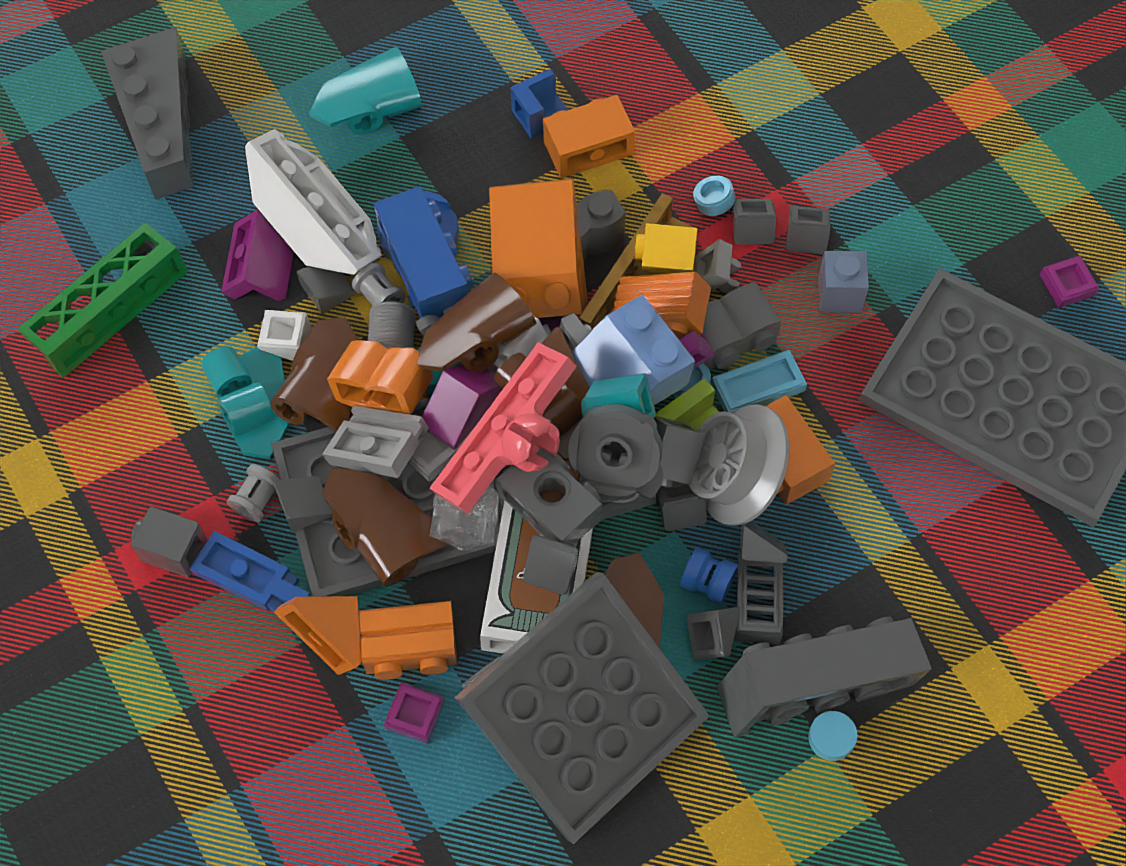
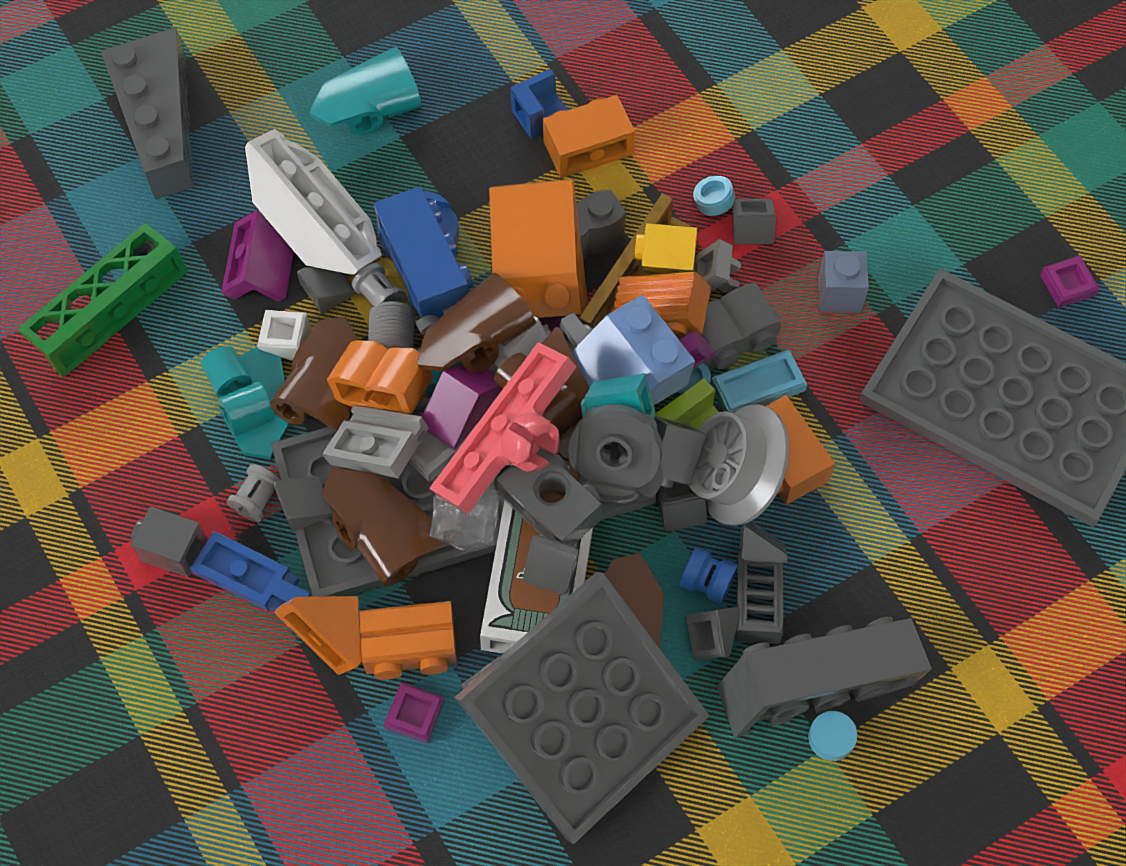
dark grey slope [786,205,830,255] -> none

